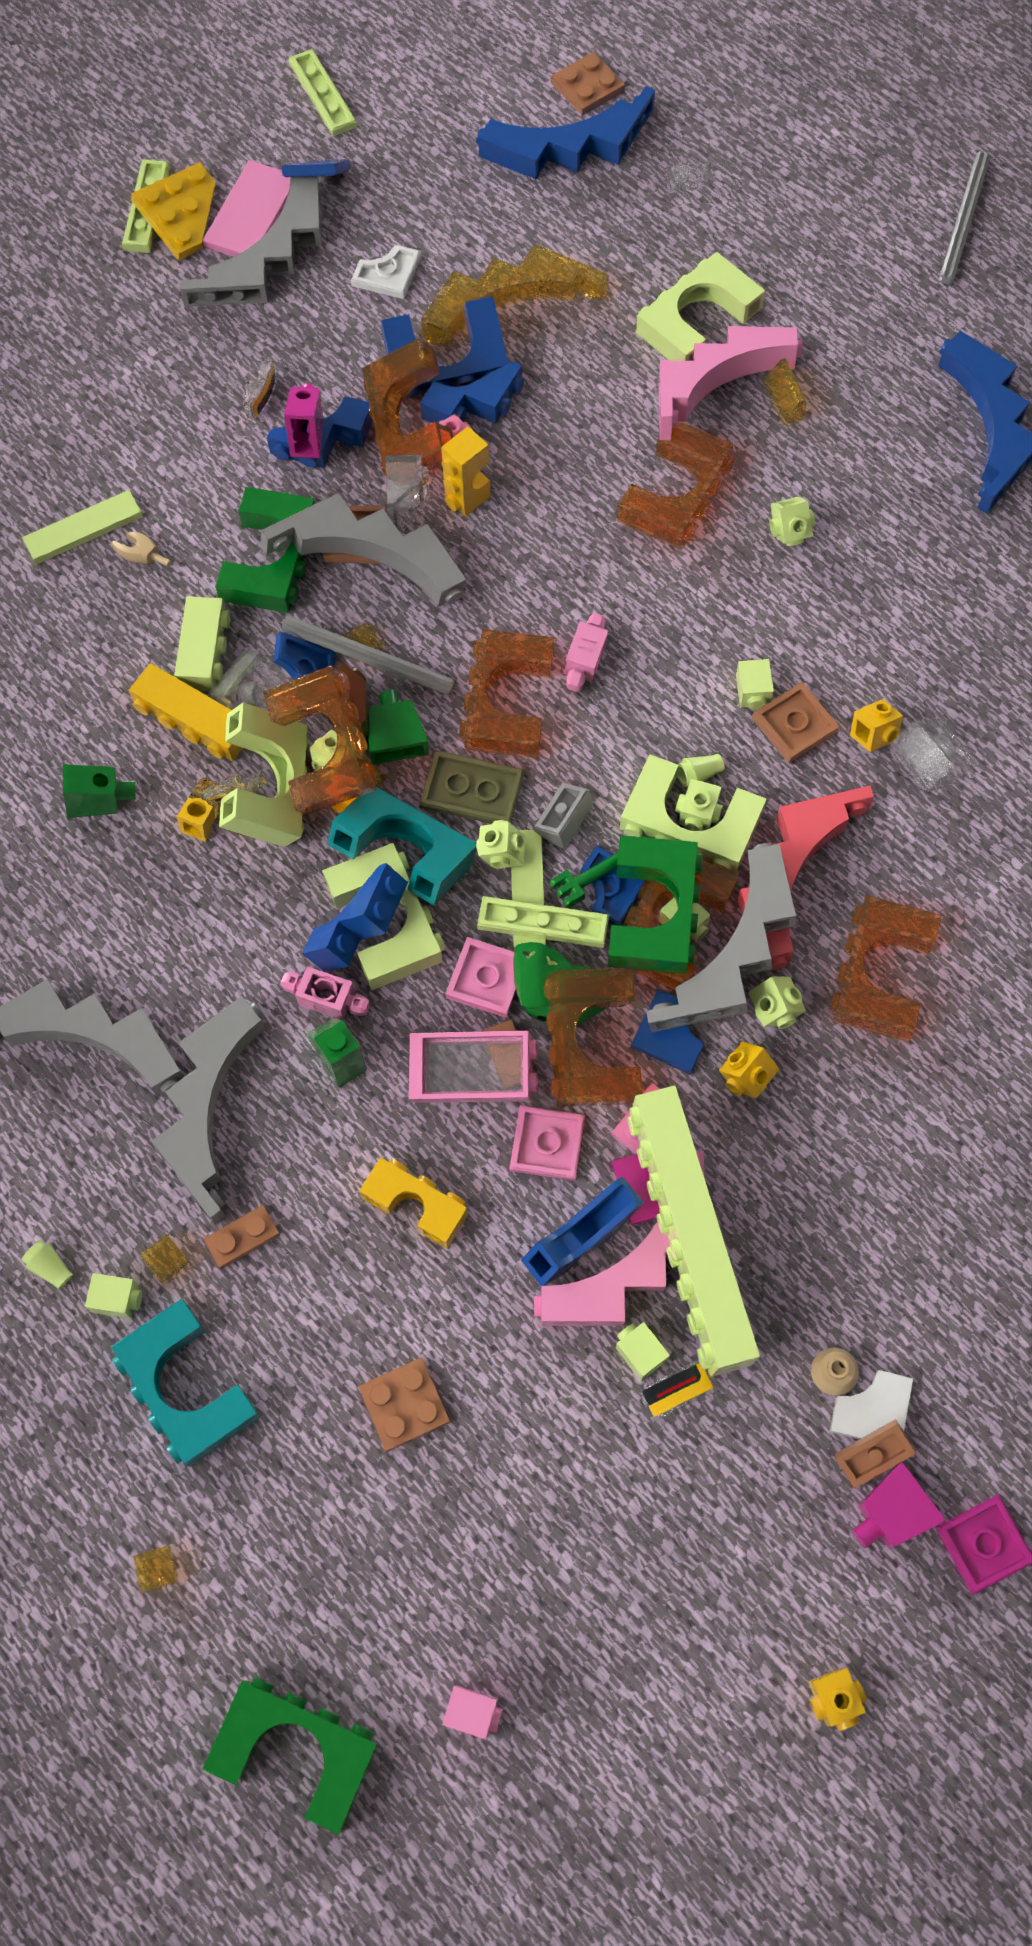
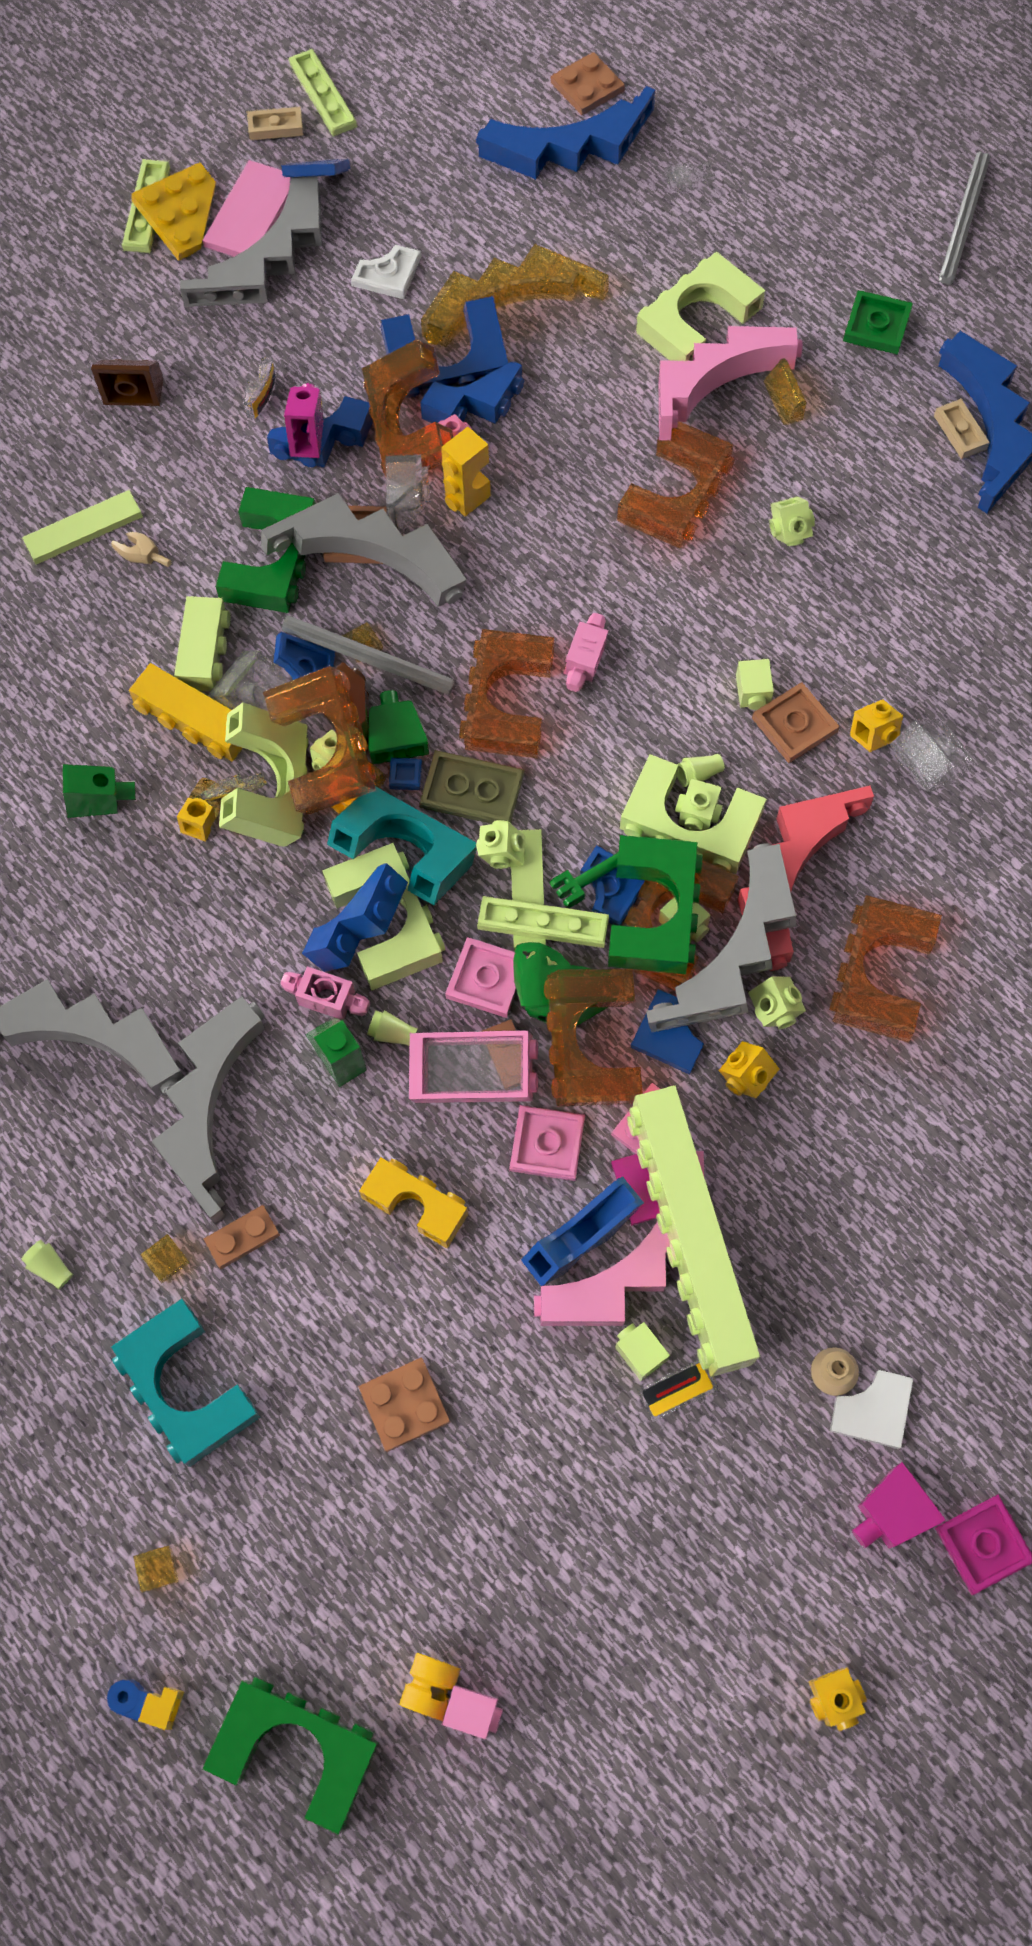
yellowish green brick [85,1273,142,1319] -> none
light grey slope [533,783,593,849] -> none
nougat plate [835,1419,916,1489] -> none
none -> reddish brown slope [91,359,163,406]
none -> leg [107,1680,184,1730]
none -> tan plate [247,107,303,140]
none -> yellowish green cone [367,1010,418,1046]
none -> blue tile [389,758,422,790]
none -> yellow wheel [399,1652,461,1721]
none -> green plate [843,290,913,355]
none -> tan plate [934,399,990,460]

